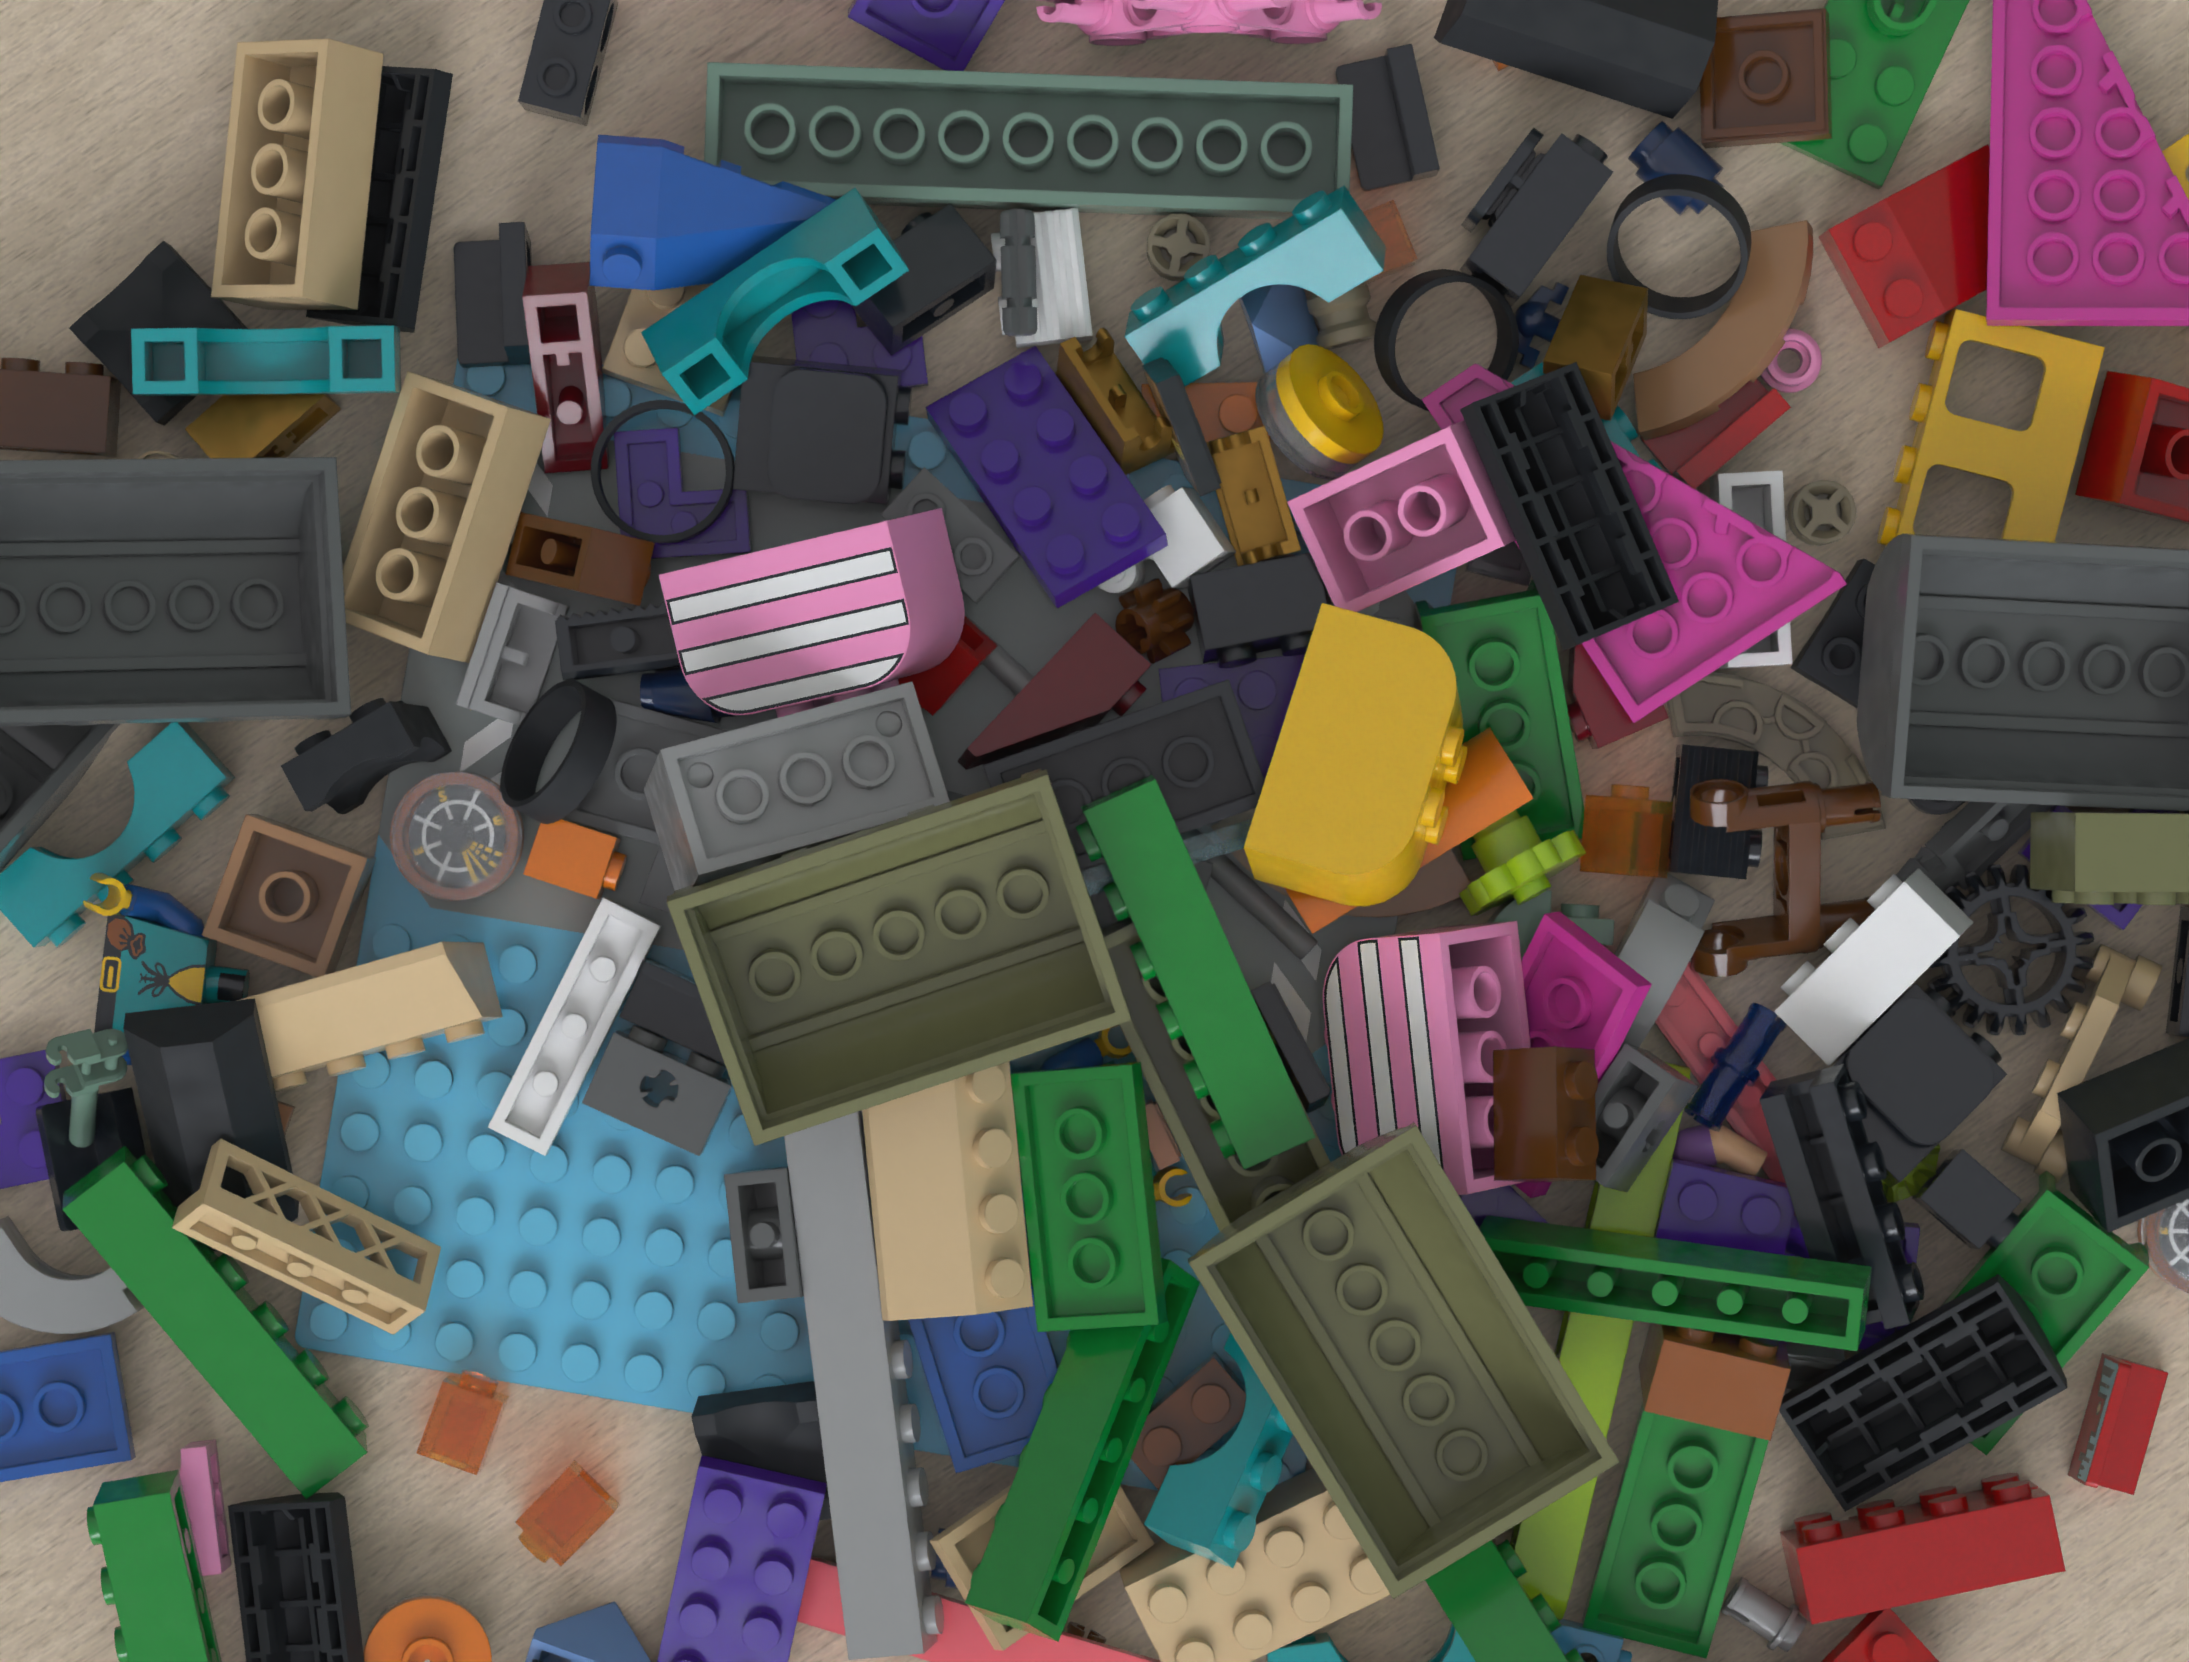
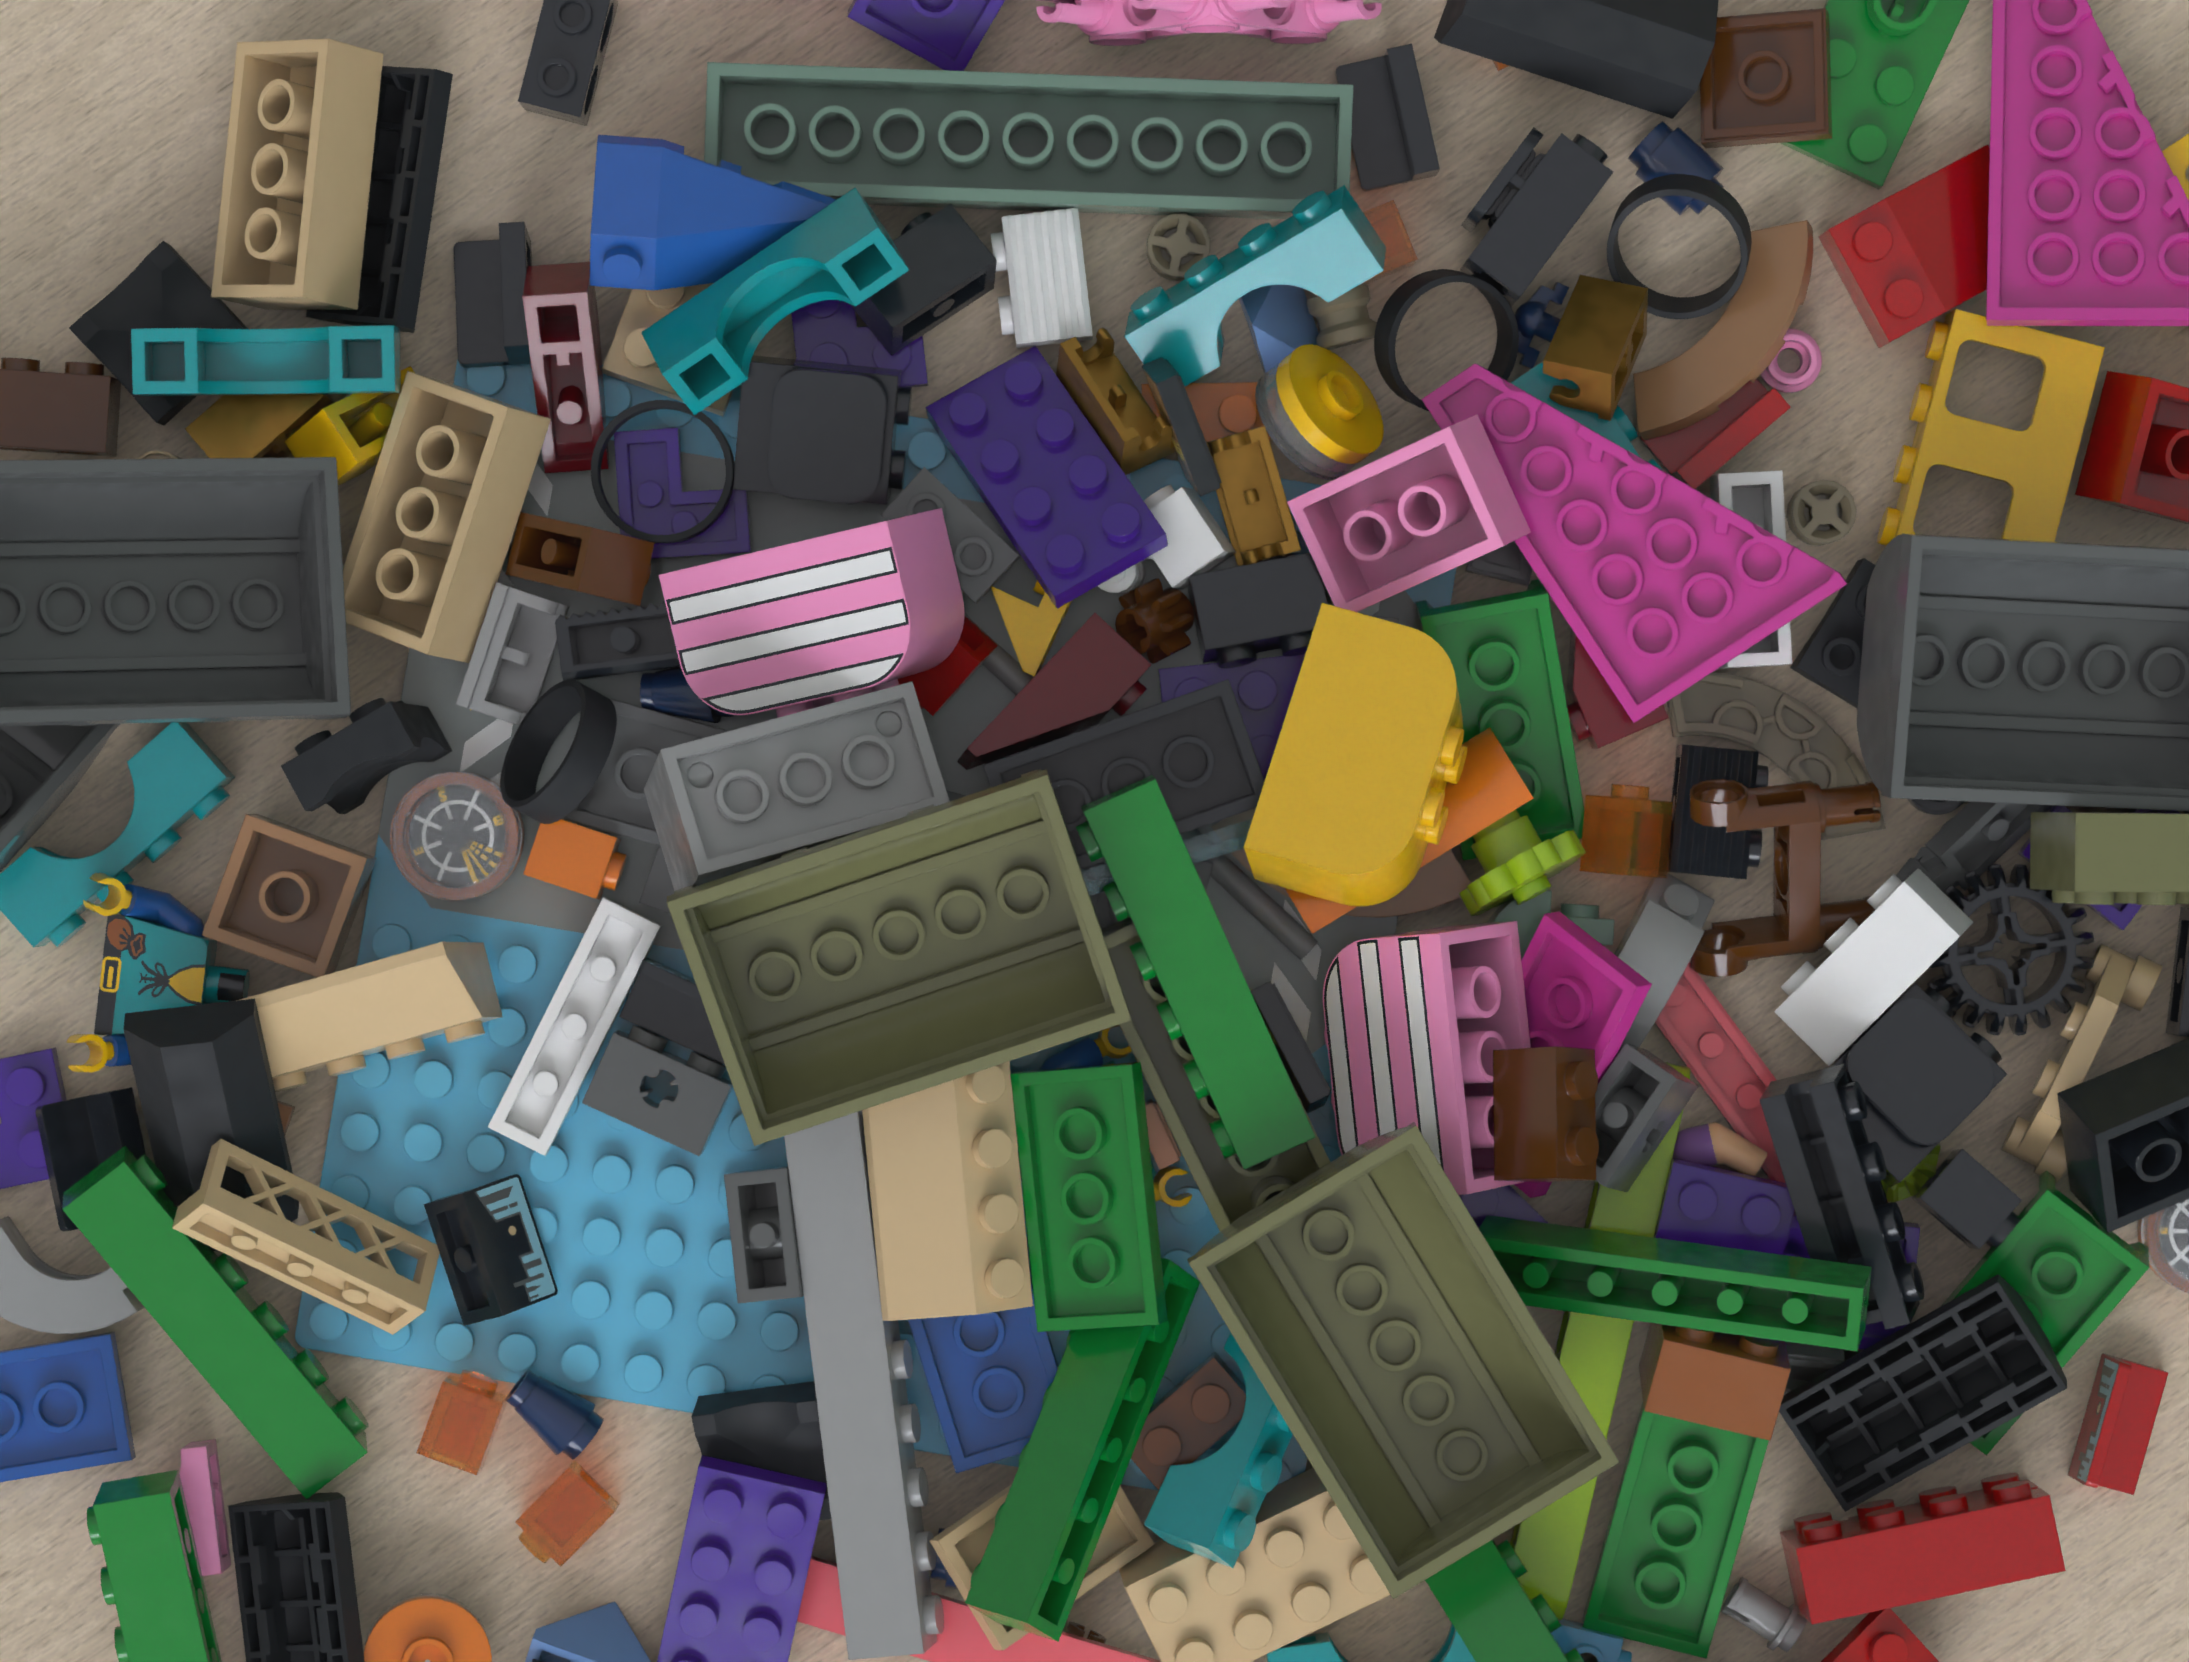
sand green piece [44,1029,128,1148] -> none
dark grey axle [1000,209,1037,337] -> none
black piece [1460,362,1679,650] -> none
clear blue pin [1684,1003,1787,1132] -> none
none -> yellow slope [284,366,415,486]
none -> black panel [424,1174,558,1326]
none -> dark blue cone [505,1370,604,1460]
none -> yellow slope [991,580,1073,676]

